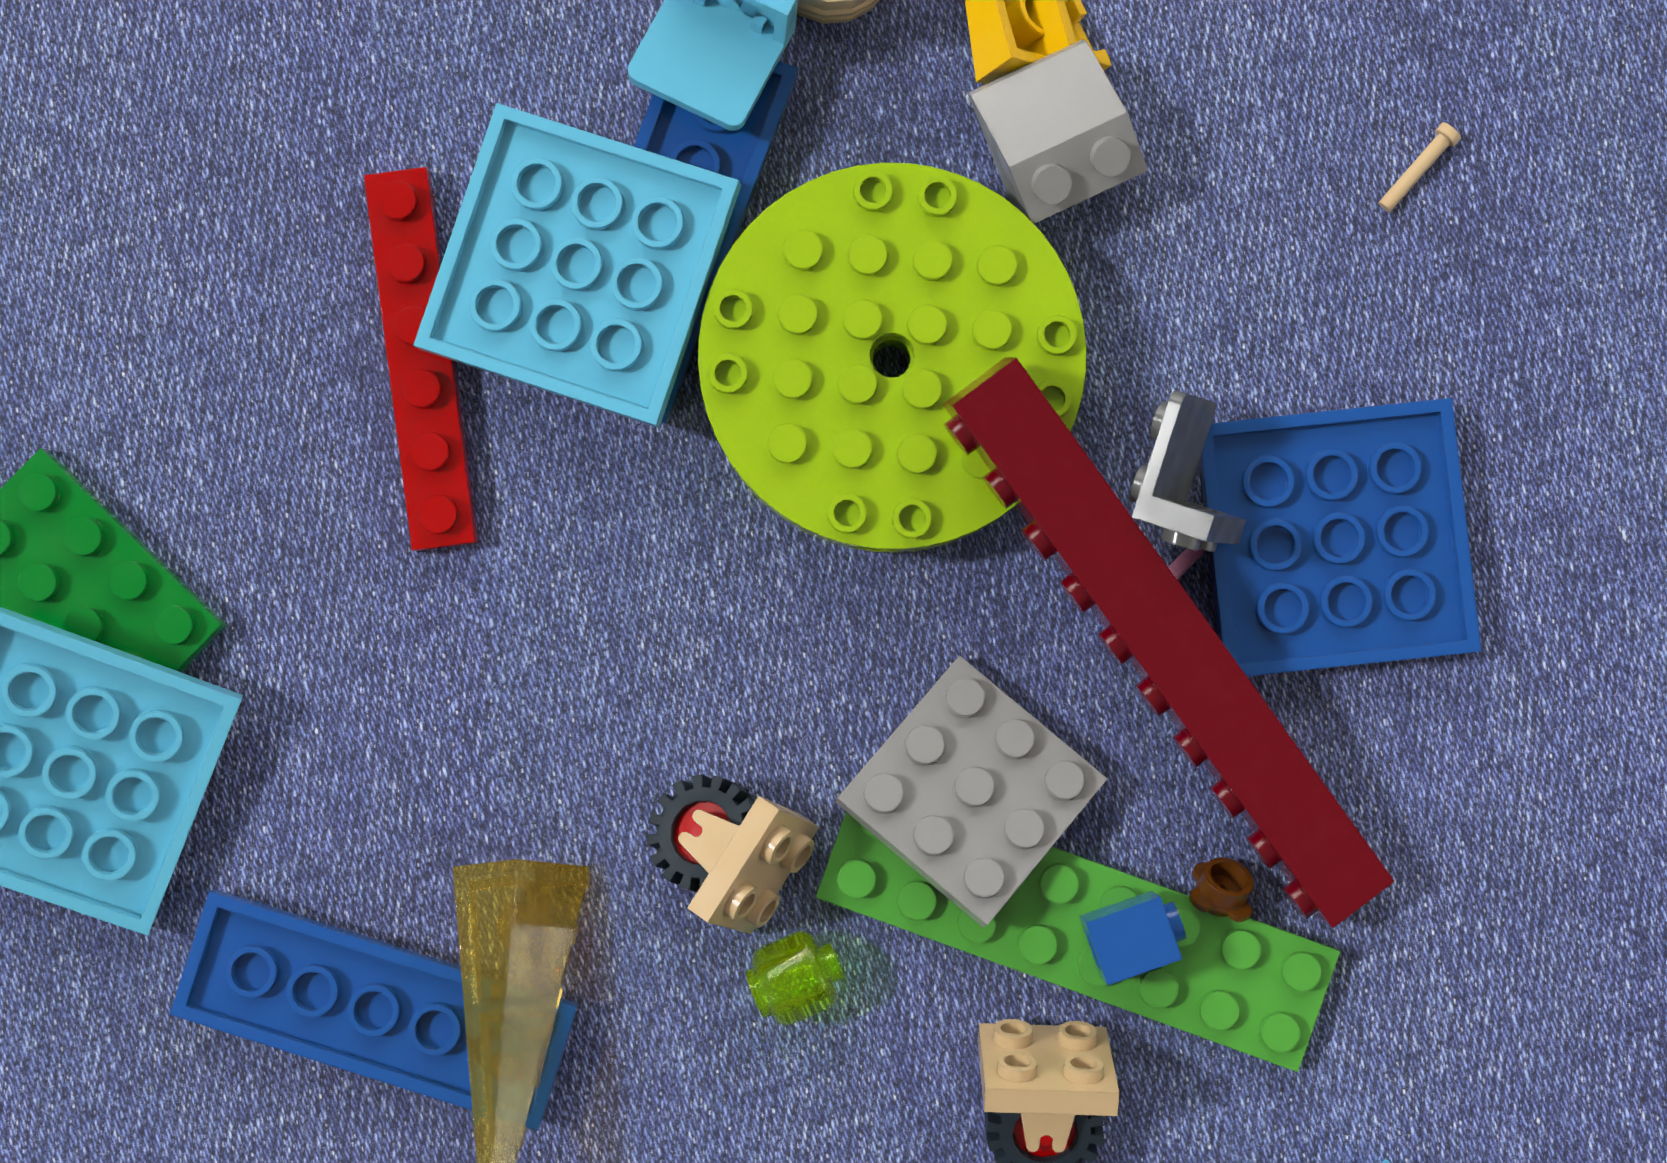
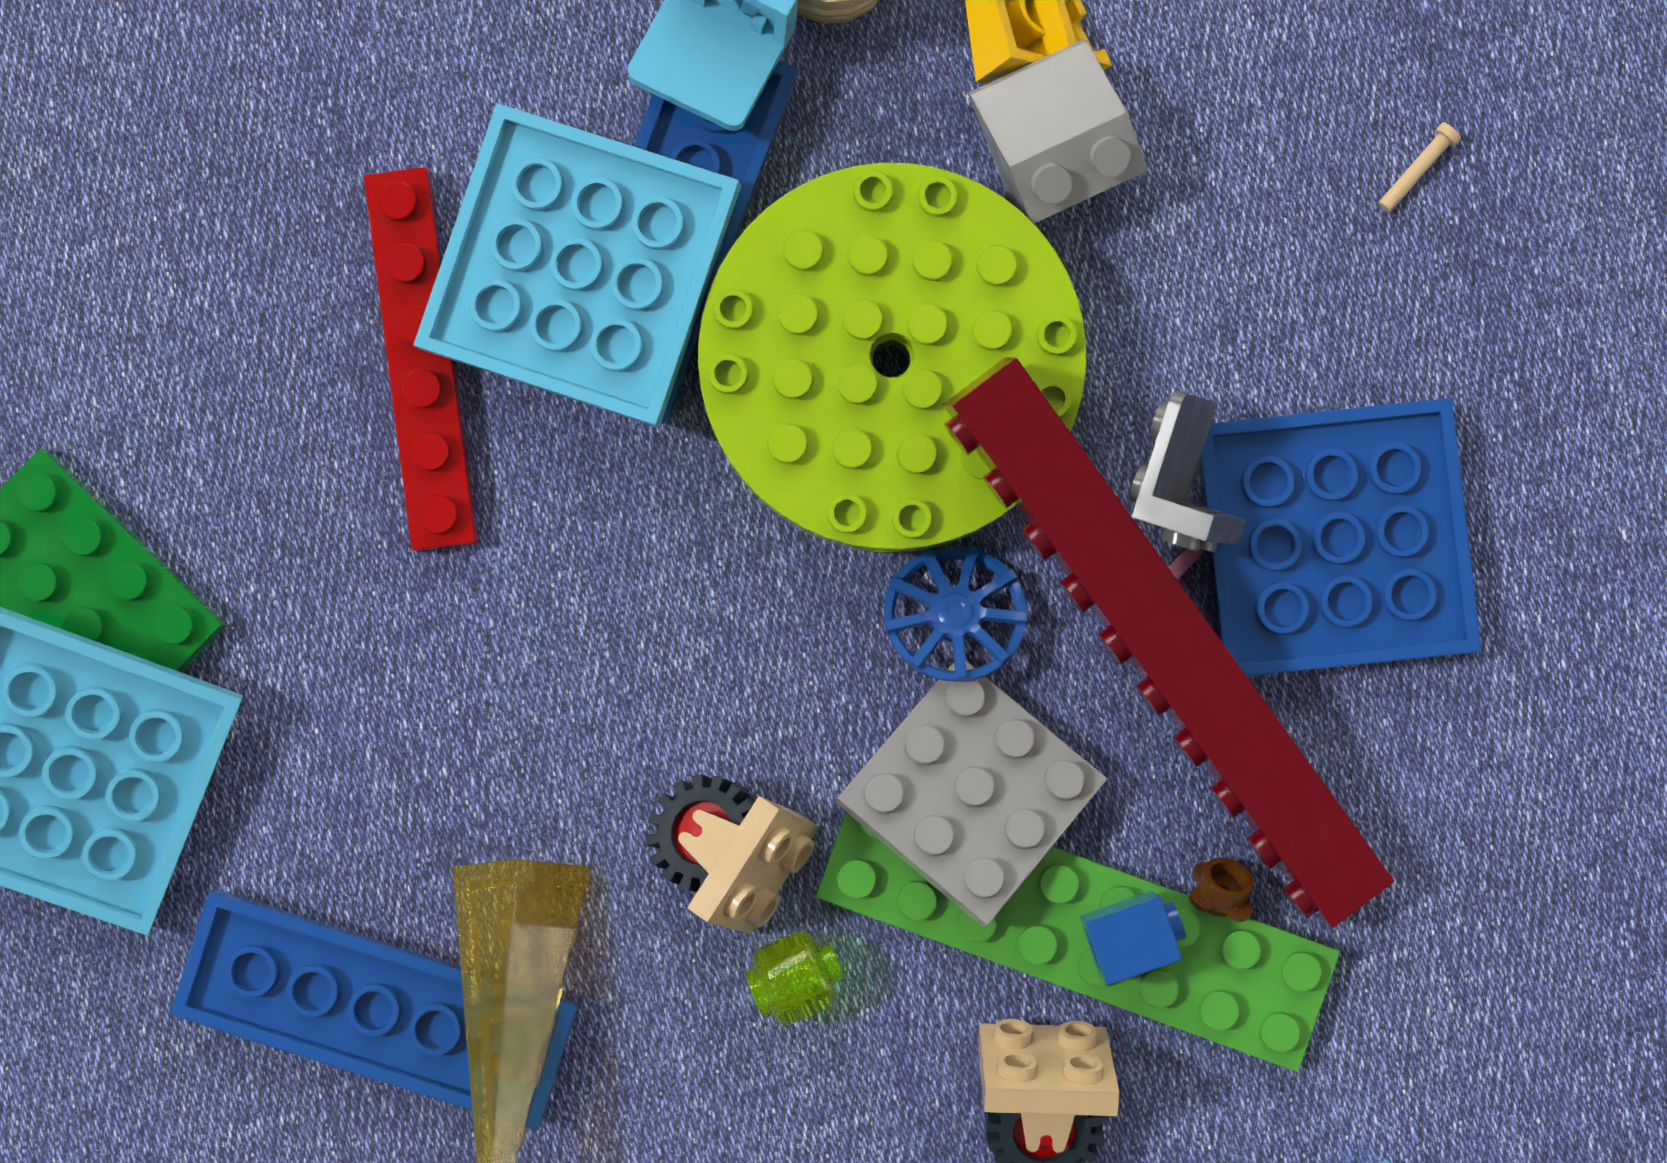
none -> blue wheel [884,545,1028,682]

